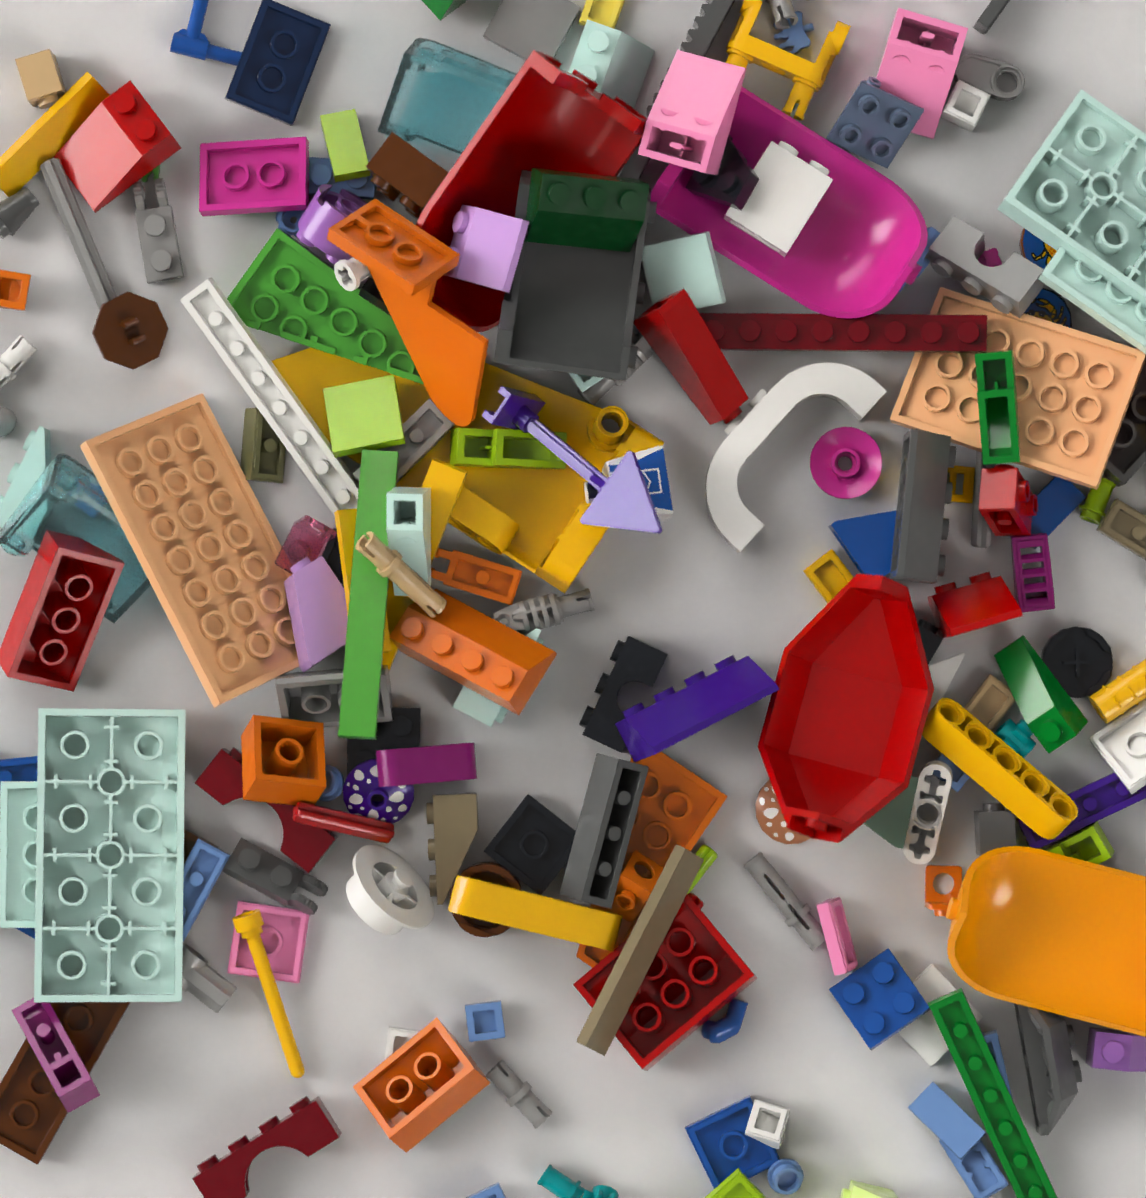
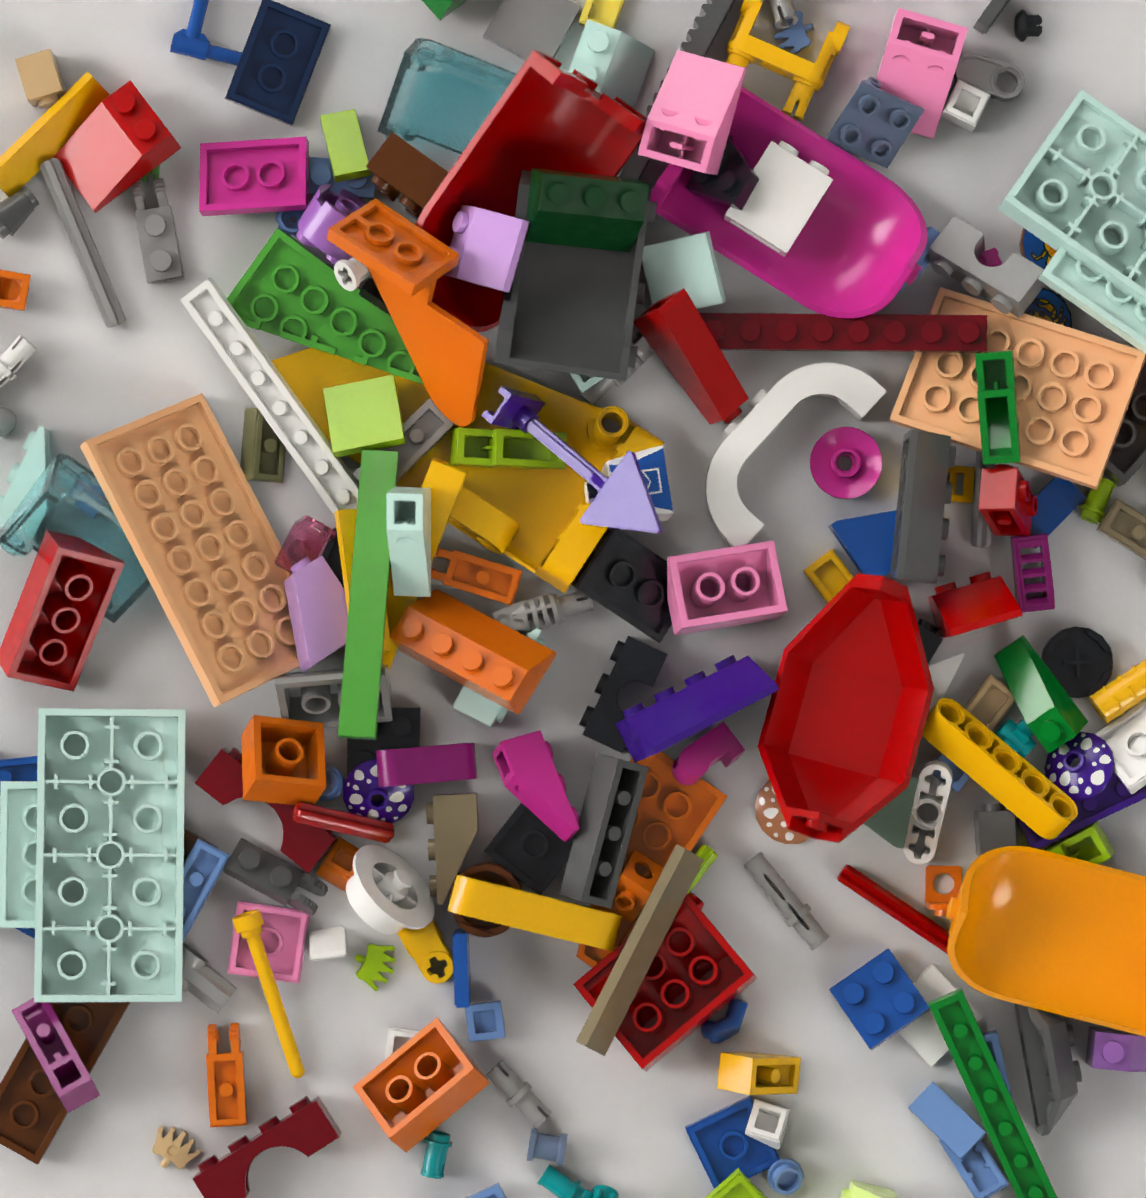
reddish brown piece [92,292,169,370] -> none
tan pin [356,531,447,618] -> none
bright pink tile [816,897,858,976] -> none
none -> tan piece [152,1126,201,1169]
none -> orange hinge [206,1023,248,1127]
none -> white slope [309,926,349,961]
none -> orange slope [317,836,359,892]
none -> lime piece [354,943,396,991]
none -> yellow piece [398,919,454,984]
none -> teal pin [420,1130,453,1179]
none -> blue tile [452,929,471,1008]
none -> dark pink slope [492,730,580,842]
none -> sand blue bush [527,1128,568,1166]
none -> black tile [571,528,672,643]
none -> bright pink slope [667,540,788,636]
none -> dark pink leg [672,721,745,785]
none -> yellow slope [717,1052,801,1095]
none -> red axle [837,865,949,954]
none -> black piece [1014,10,1042,42]
none -> dark purple dish [1044,732,1115,802]

